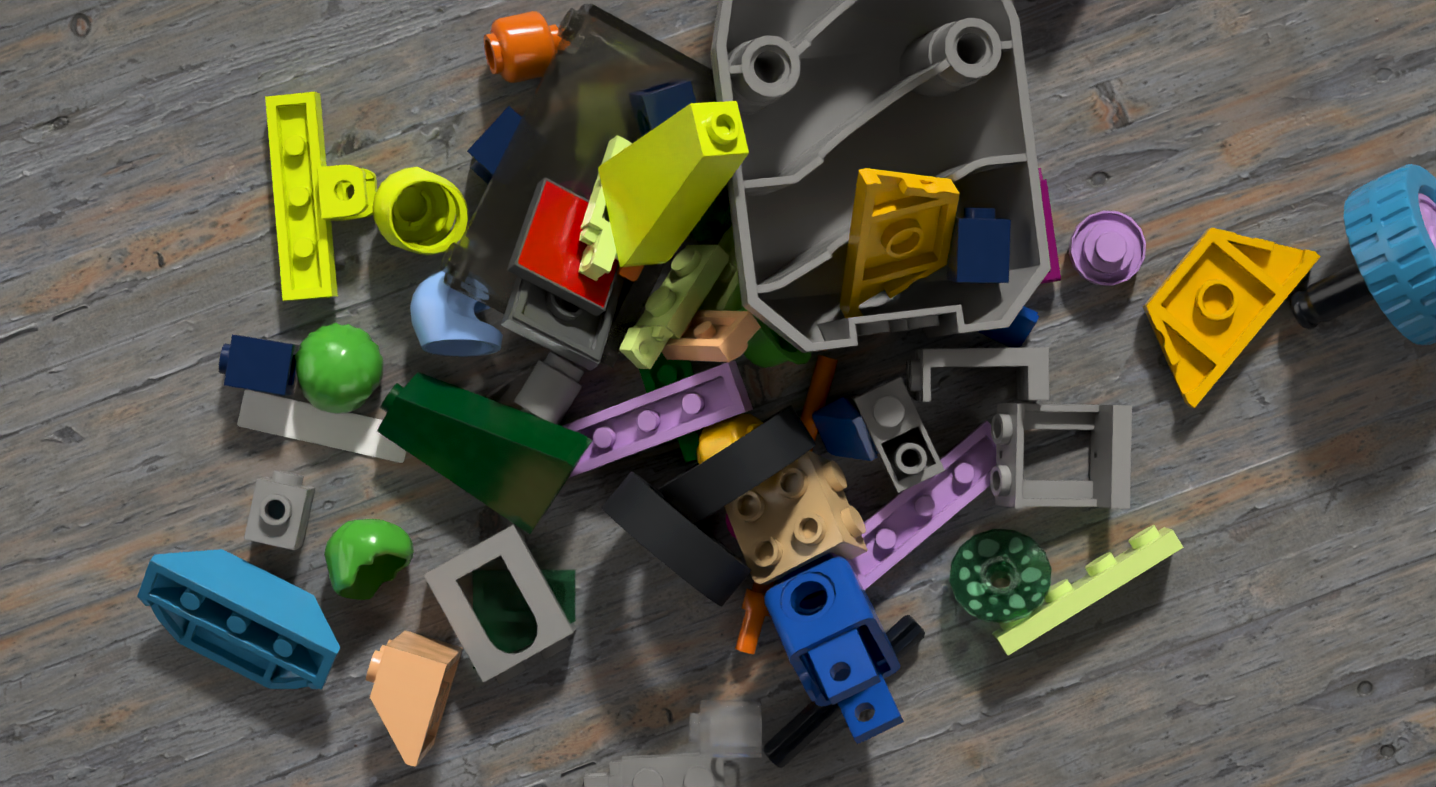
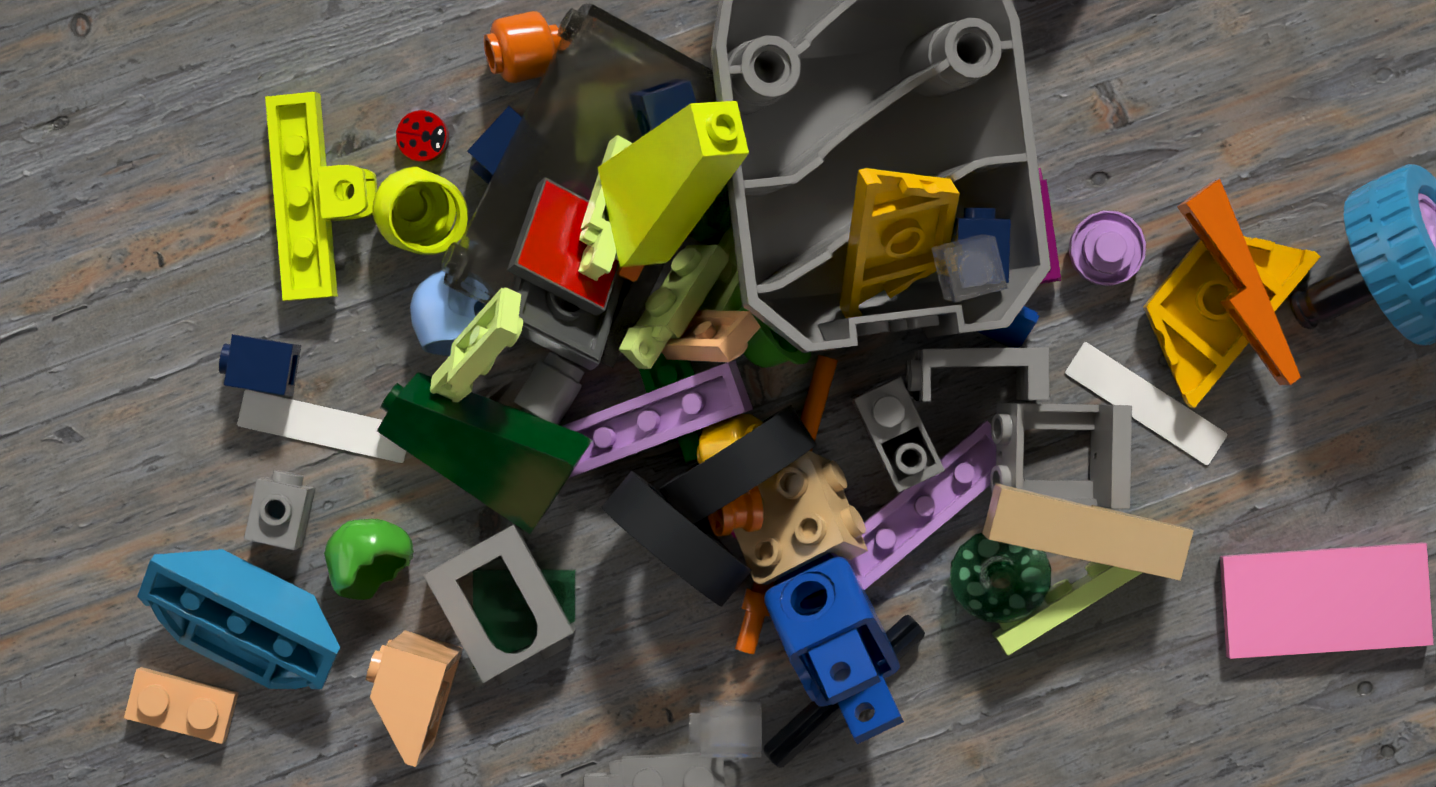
bright green hair [295,323,384,414] -> none
blue slope [812,397,878,461] -> none
none -> light nougat plate [124,667,239,744]
none -> red tile [396,110,449,162]
none -> yellowish green hinge [430,287,523,403]
none -> orange wheel [708,486,763,536]
none -> clear brick [931,234,1008,302]
none -> tan slope [982,483,1194,581]
none -> white sticker [1065,342,1227,465]
none -> orange slope [1177,179,1301,385]
none -> bright pink tile [1220,542,1434,659]

